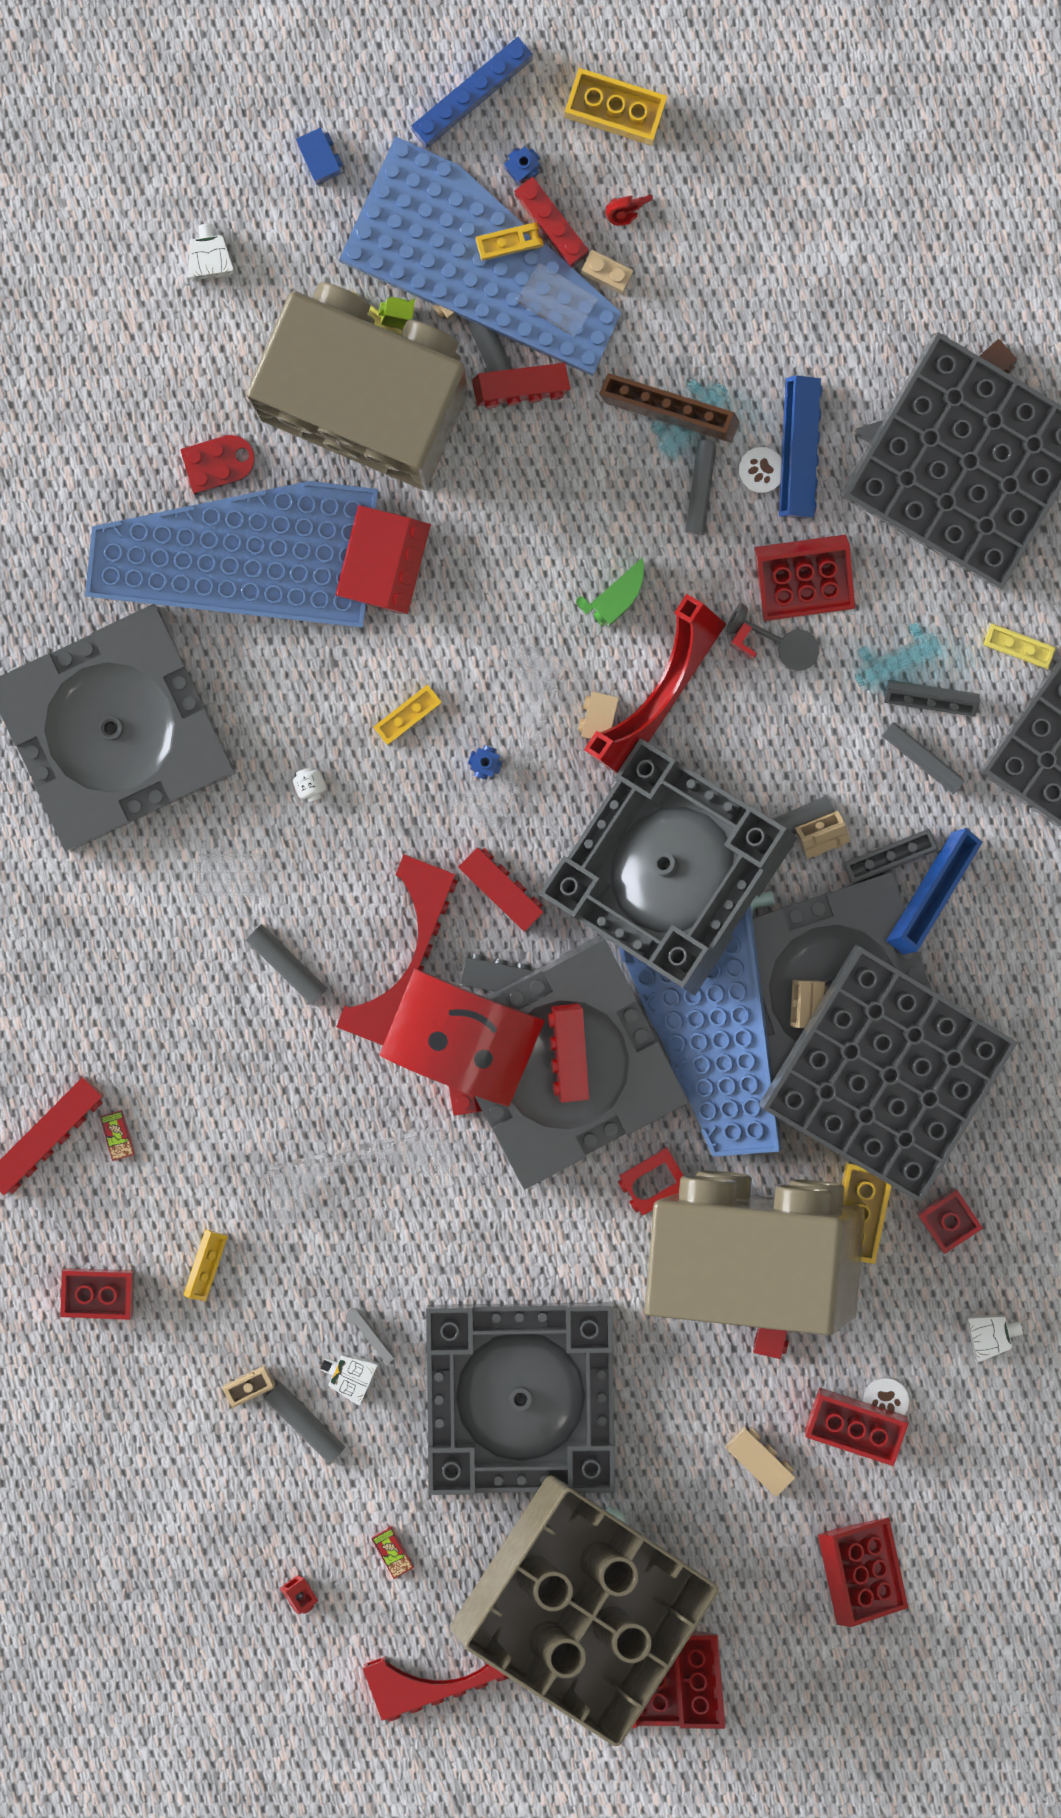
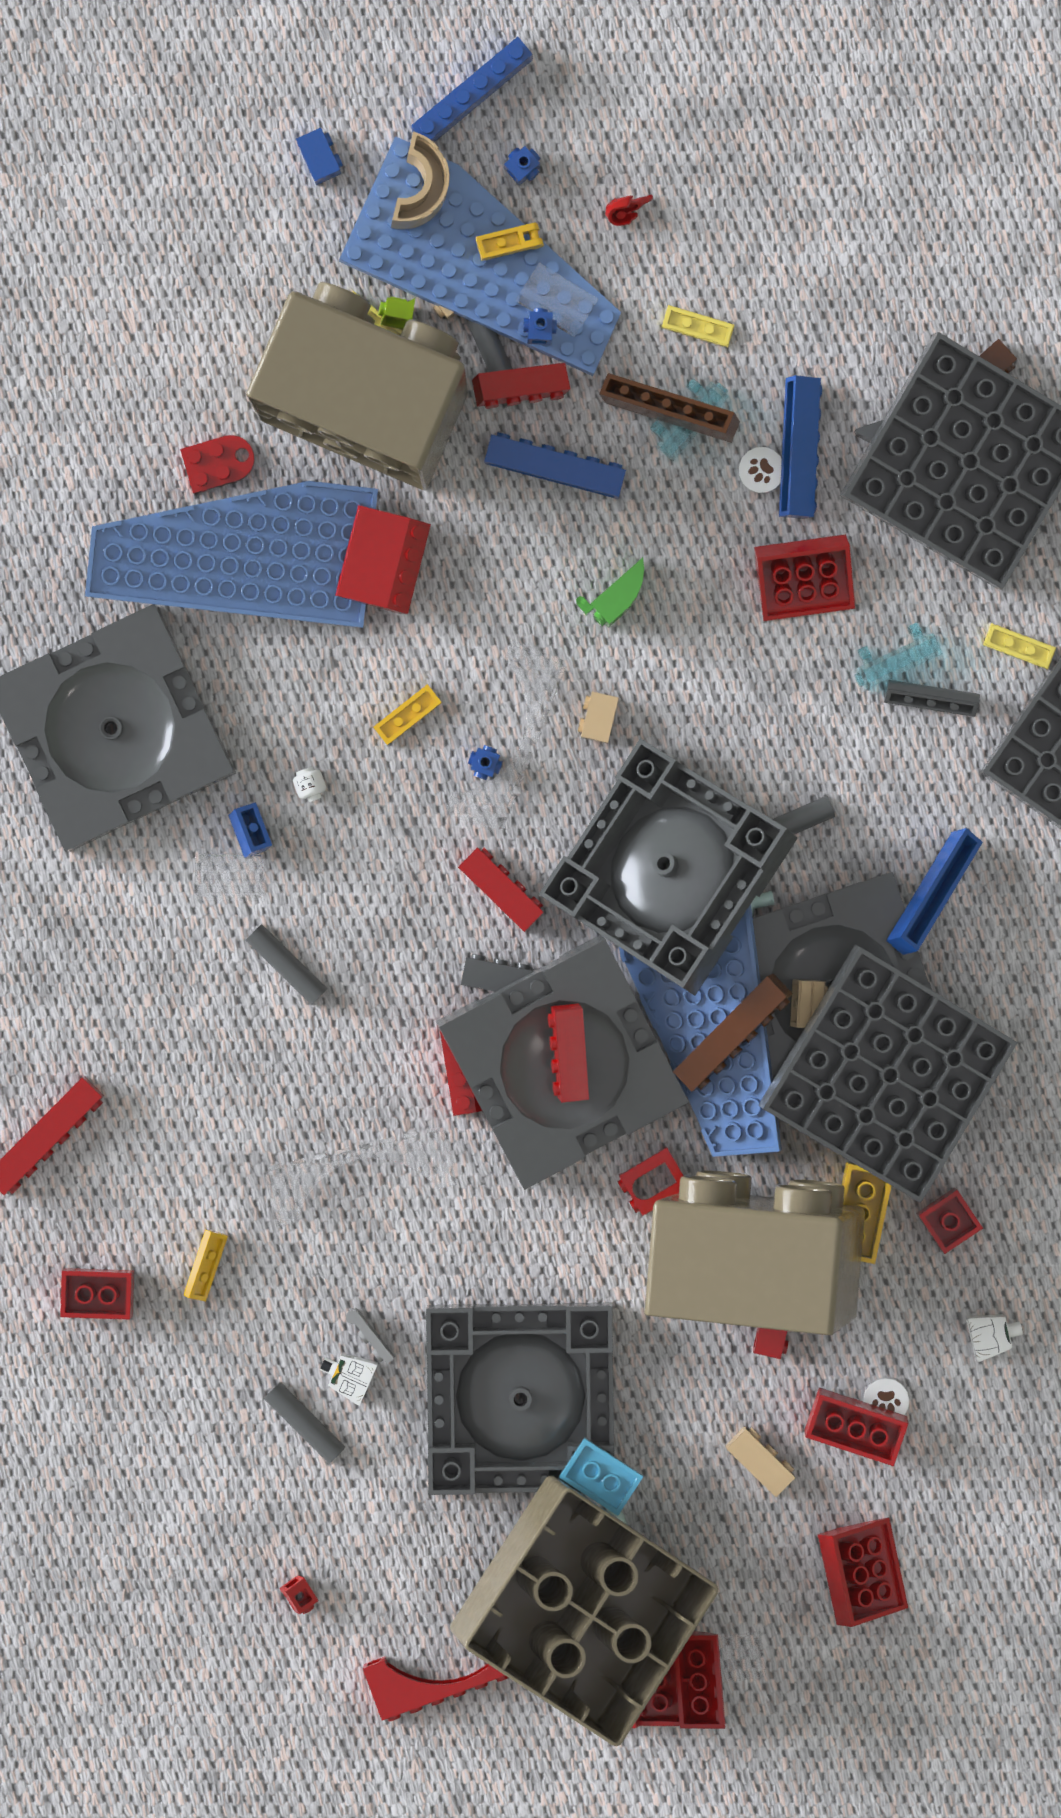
tile [100,1110,135,1161] -> none
white torso [189,224,235,281] -> none
tan brick [222,1364,276,1408] -> none
red arch [336,854,458,1045] -> none
tile [371,1526,414,1579] -> none
red slope [379,968,545,1107] -> none
red brick [514,177,589,268] -> none
yellow brick [564,68,667,146] -> none
tan brick [581,250,633,295] -> none
red arch [584,594,726,774] -> none
dark grey brick [685,440,717,535] -> none
dark grey piece [726,603,819,671] -> none
red panel [729,623,757,660] -> none
tan brick [795,811,850,859] -> none
dark grey brick [844,828,938,885] -> none
dark grey brick [882,722,965,794] -> none
none -> blue brick [228,802,272,858]
none -> tan brick [391,132,449,229]
none -> blue brick [484,432,626,499]
none -> blue brick [523,308,557,345]
none -> medium azure plate [559,1437,643,1516]
none -> light yellow tile [662,305,735,348]
none -> reddish brown brick [673,973,793,1092]

